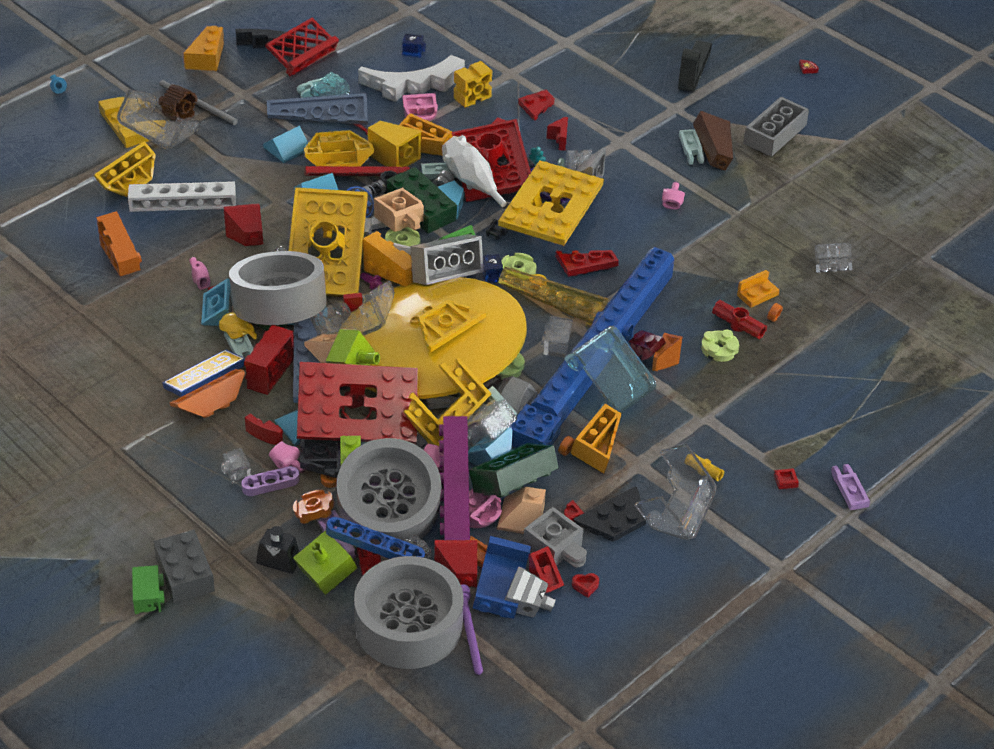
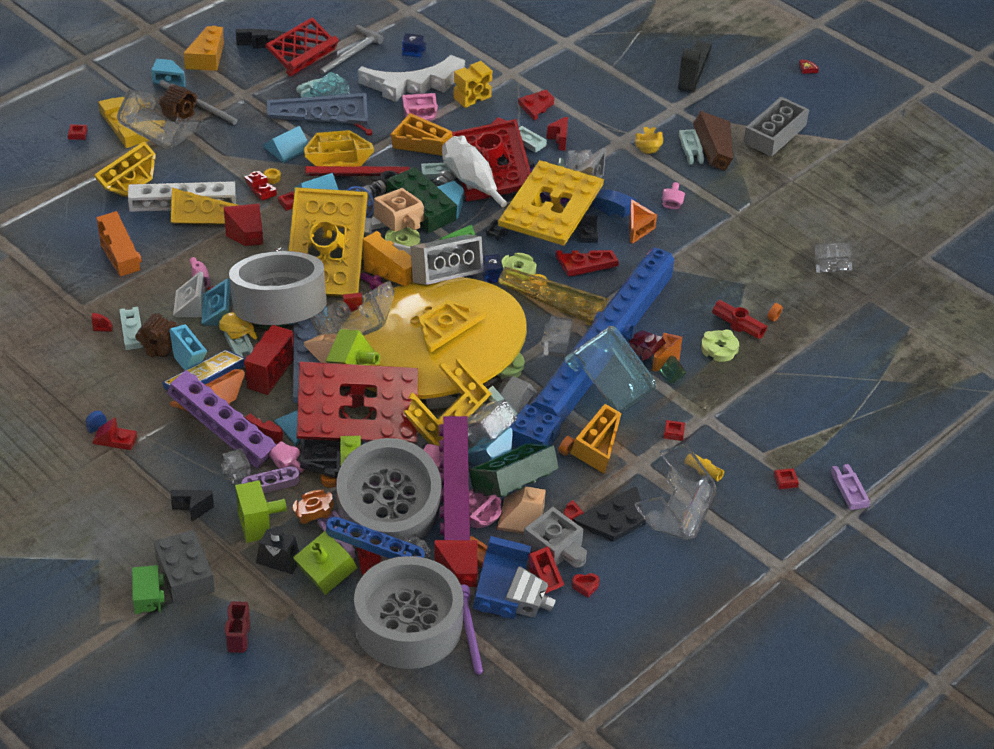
dark azure plate [50,74,67,94] -> none
yellow slope [368,121,421,167] -> none
teal plant [529,146,546,166] -> none
light orange bracket [737,270,780,308] -> none
none -> red tile [68,124,88,140]
none -> blue tile [86,411,107,433]
none -> red tile [91,313,113,332]
none -> red slope [92,417,137,450]
none -> light aqua plate [119,307,143,350]
none -> reddish brown brick [135,313,179,357]
none -> medium azure slope [151,59,185,87]
none -> medium lavender brick [167,370,276,469]
none -> medium azure slope [169,324,207,370]
none -> yellow wing [171,187,236,224]
none -> black slope [171,490,214,521]
none -> white slope [173,271,205,317]
none -> dark red brick [225,601,251,653]
none -> lime brick [235,480,287,543]
none -> red slope [244,171,277,201]
none -> yellow tile [263,168,281,184]
none -> red tile [278,191,295,211]
none -> light grey bar [319,25,384,75]
none -> light aqua plate [519,126,547,153]
none -> black slope [578,215,598,243]
none -> blue slope [591,189,636,218]
none -> orange slope [628,199,657,244]
none -> yellow hat [635,127,663,154]
none -> clear green tile [660,356,686,383]
none -> red tile [663,420,685,441]

